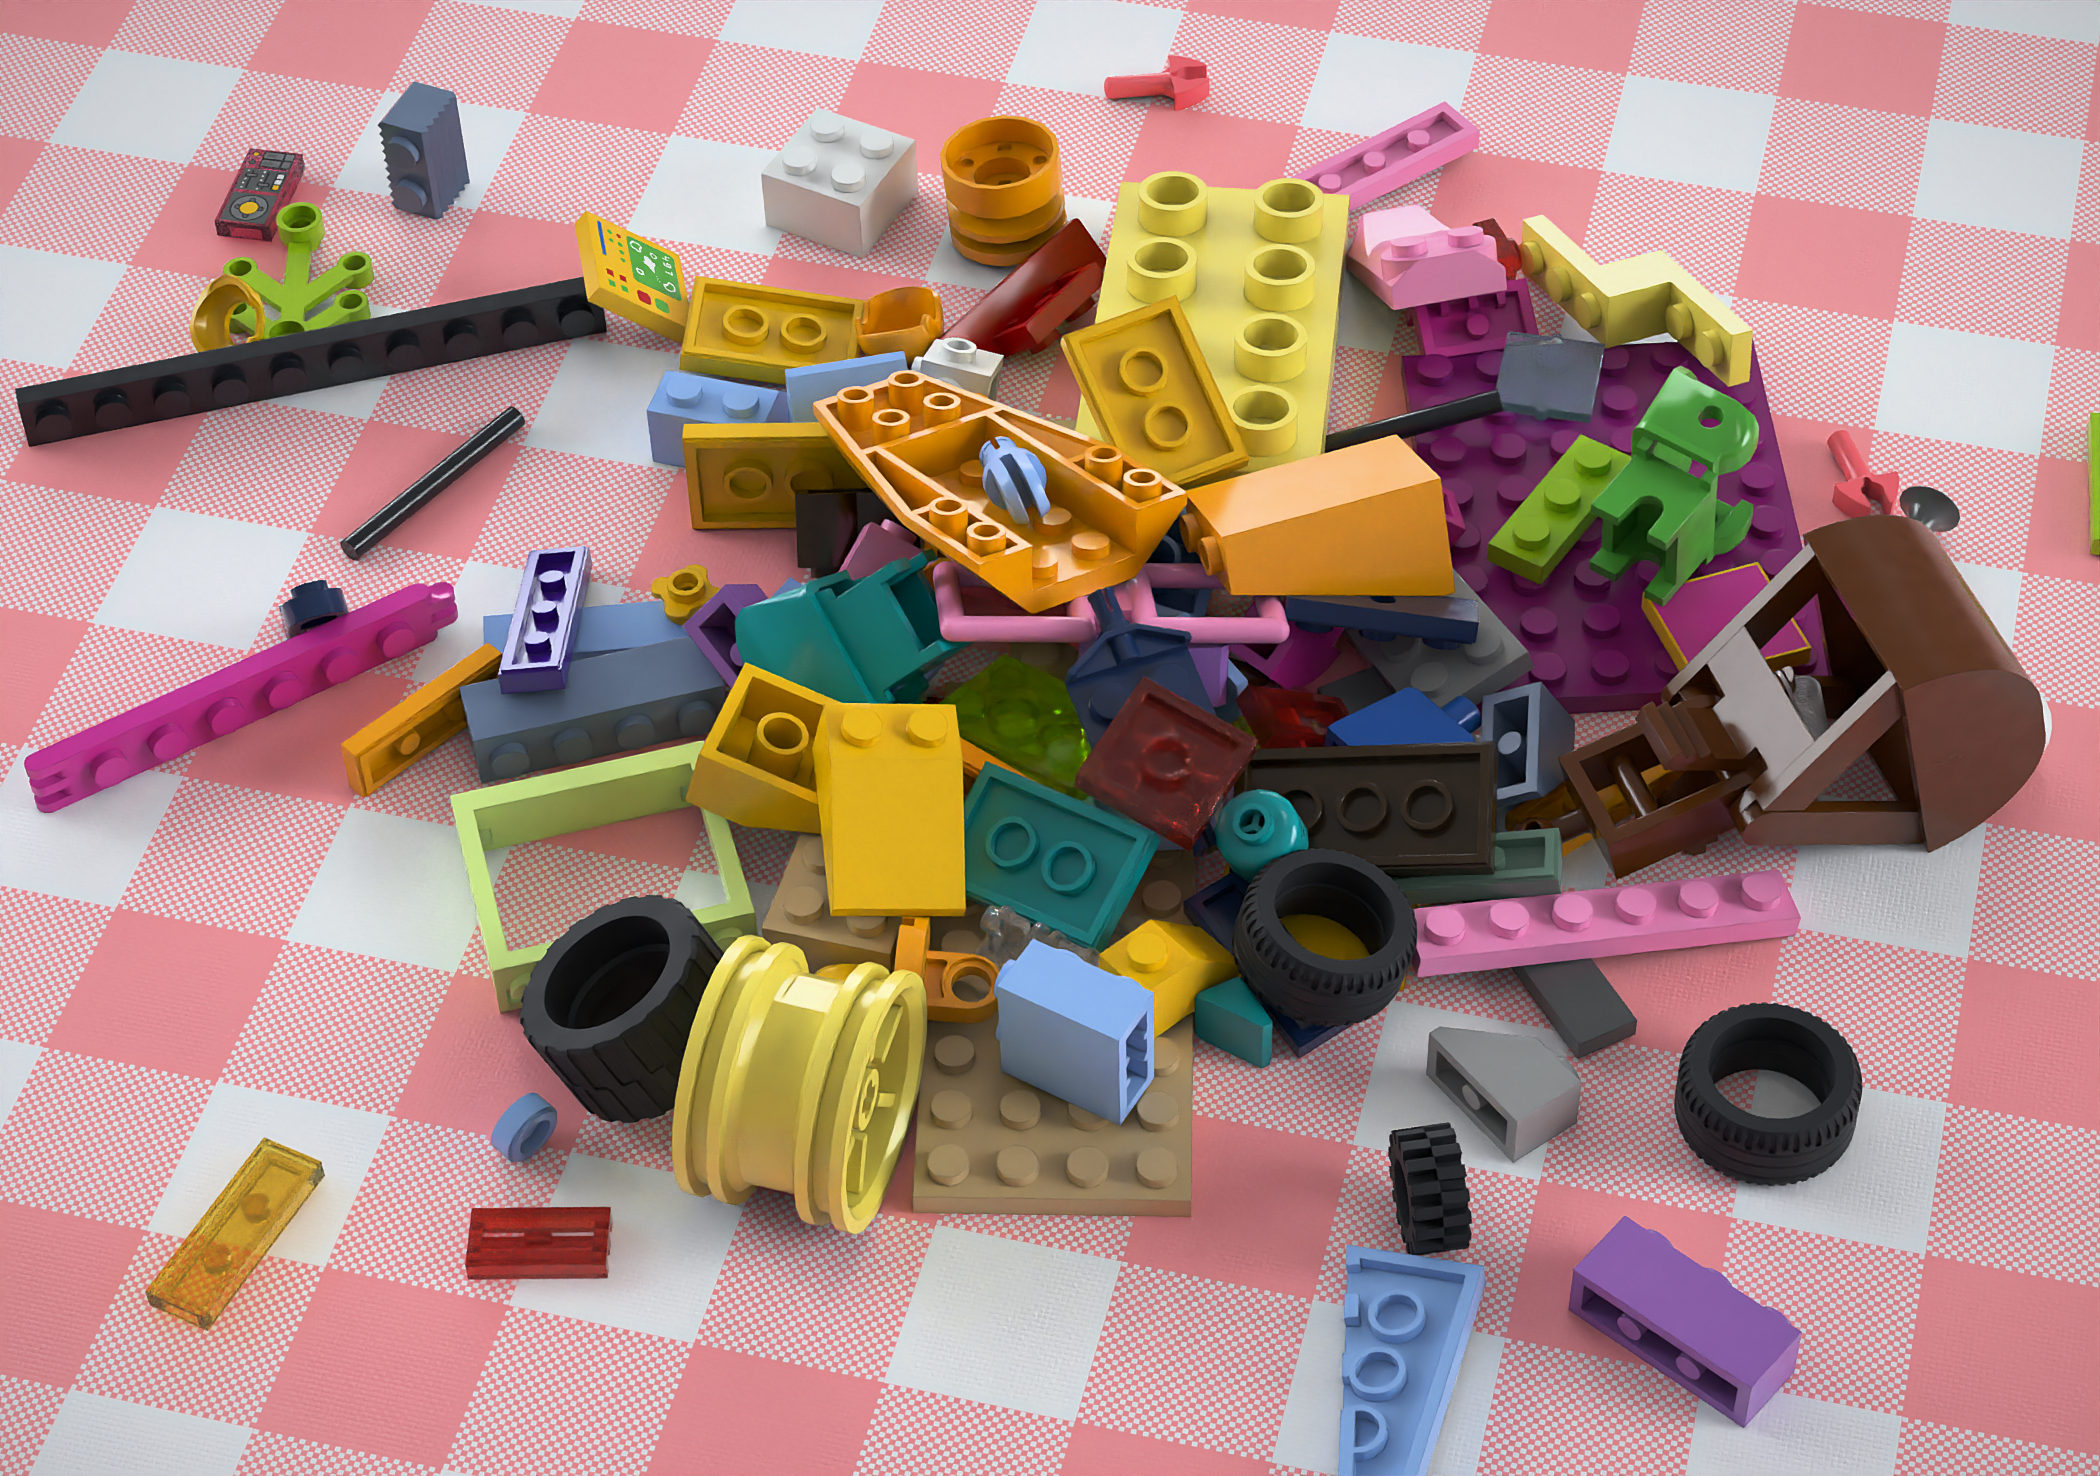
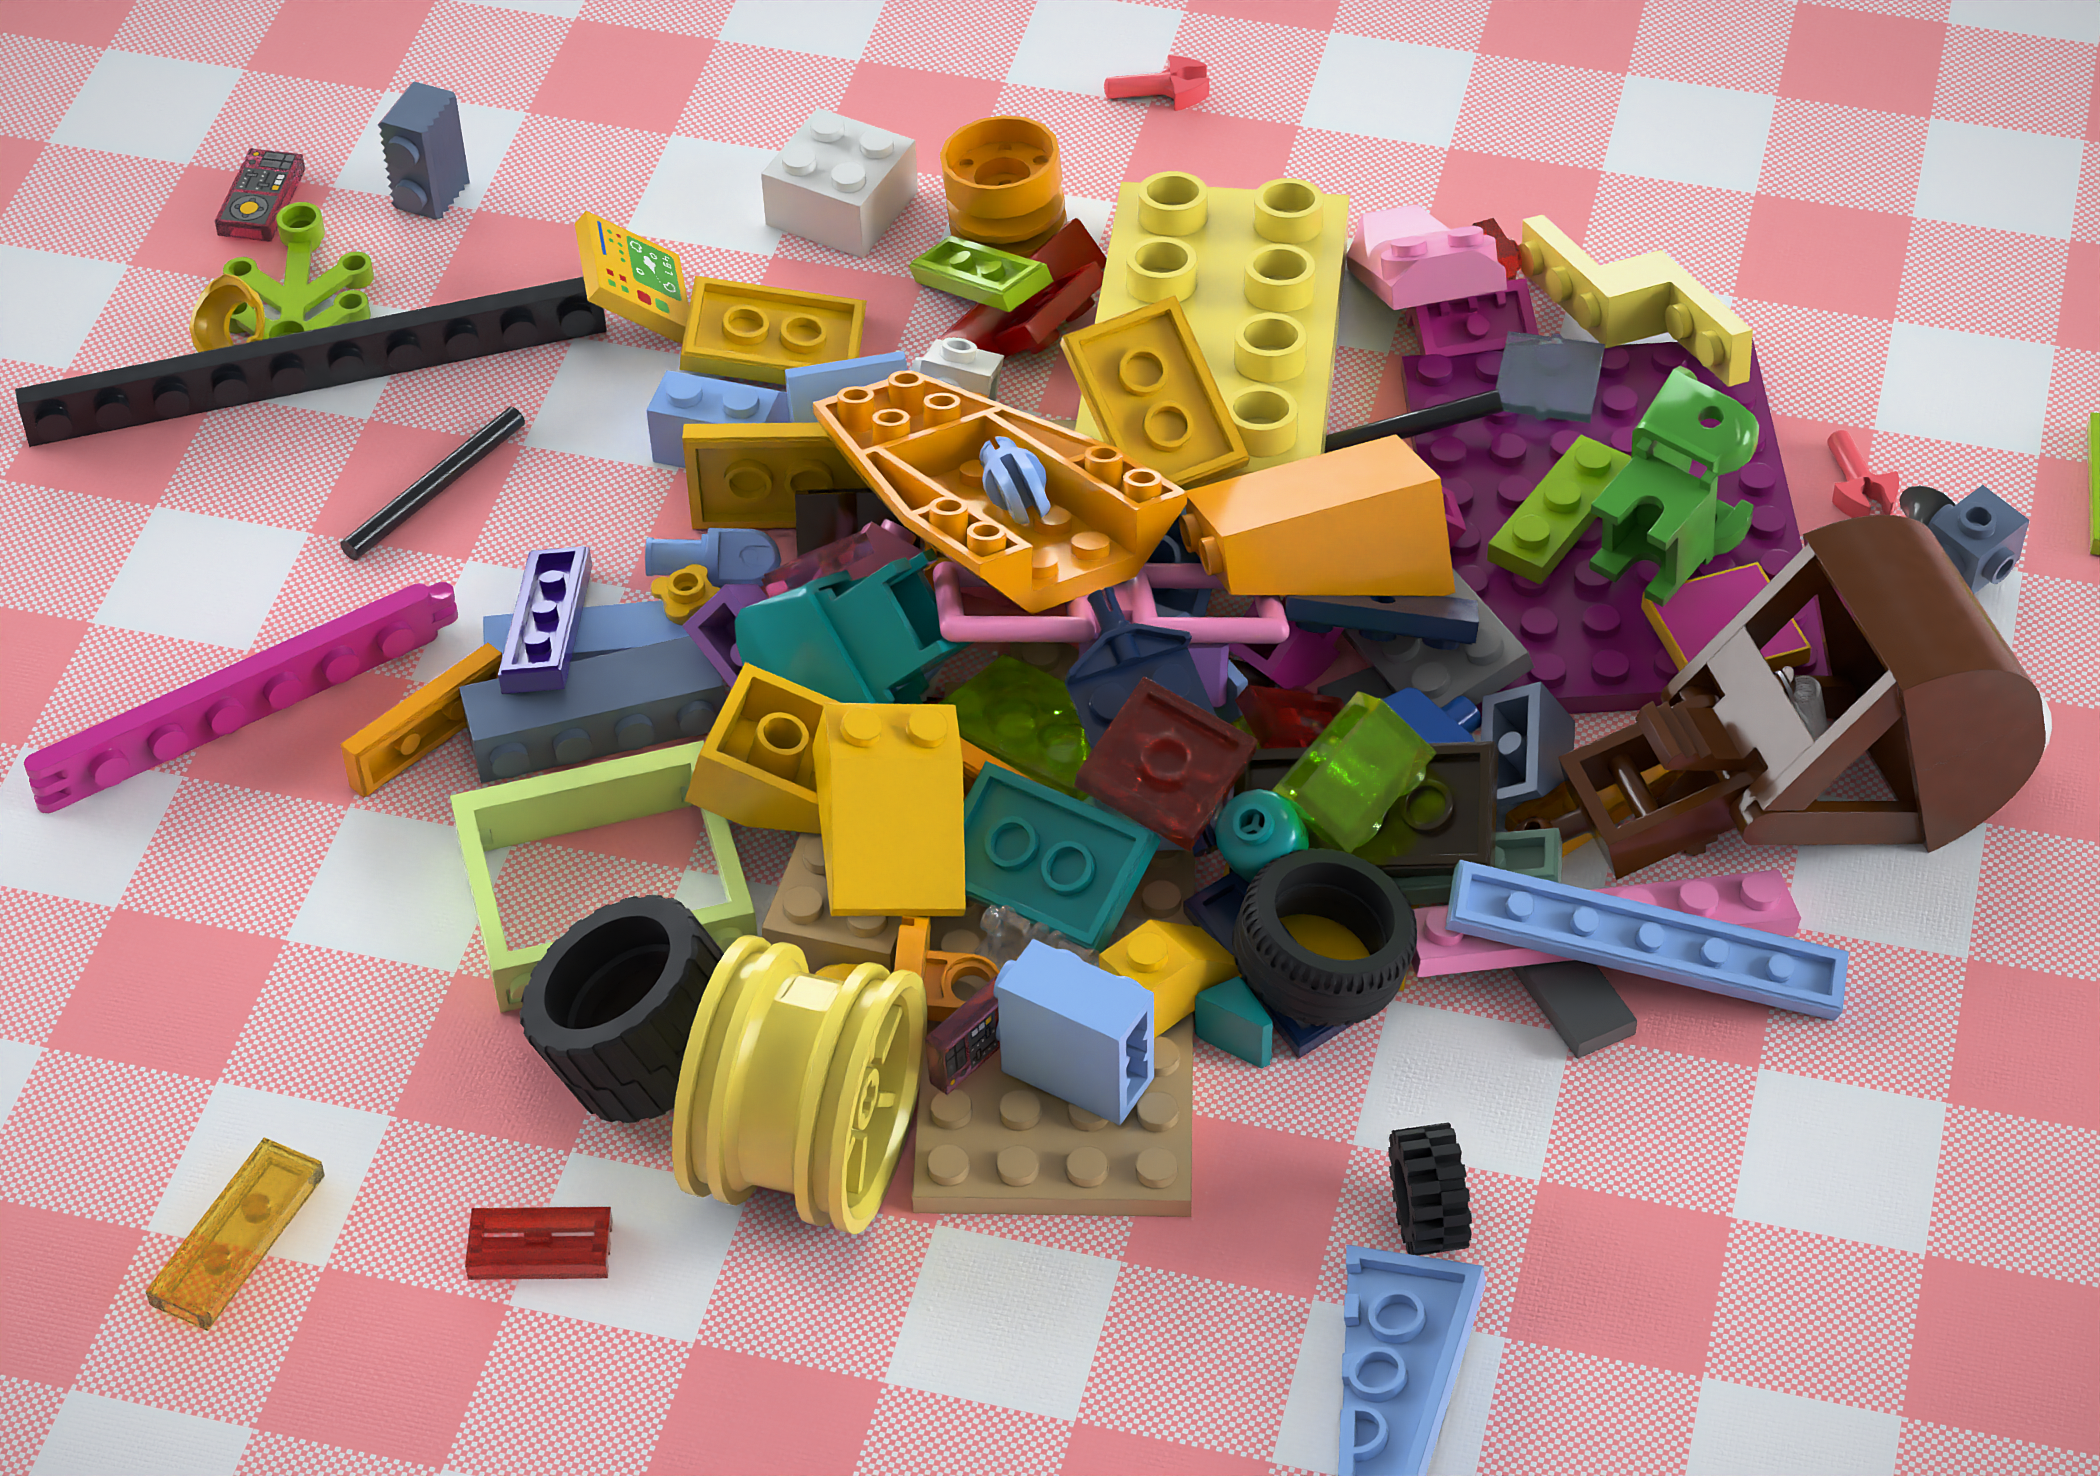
dark blue plate [278,580,349,640] -> none
light blue tile [491,1093,557,1162] -> none
light orange hair [855,286,945,365] -> none
bright pink plate [1290,101,1480,212] -> none
light grey slope [1426,1026,1582,1163] -> none
medium lavender brick [1568,1216,1802,1428] -> none
black tyre [1674,1002,1863,1186] -> none
none -> light blue arm [645,528,781,588]
none -> clear pink tile [761,531,875,598]
none -> lime tile [908,235,1053,312]
none -> clear pink tile [925,958,1018,1095]
none -> clear neon green brick [1272,691,1437,853]
none -> light blue tile [1445,860,1849,1021]
none -> sand blue brick [1928,484,2030,594]

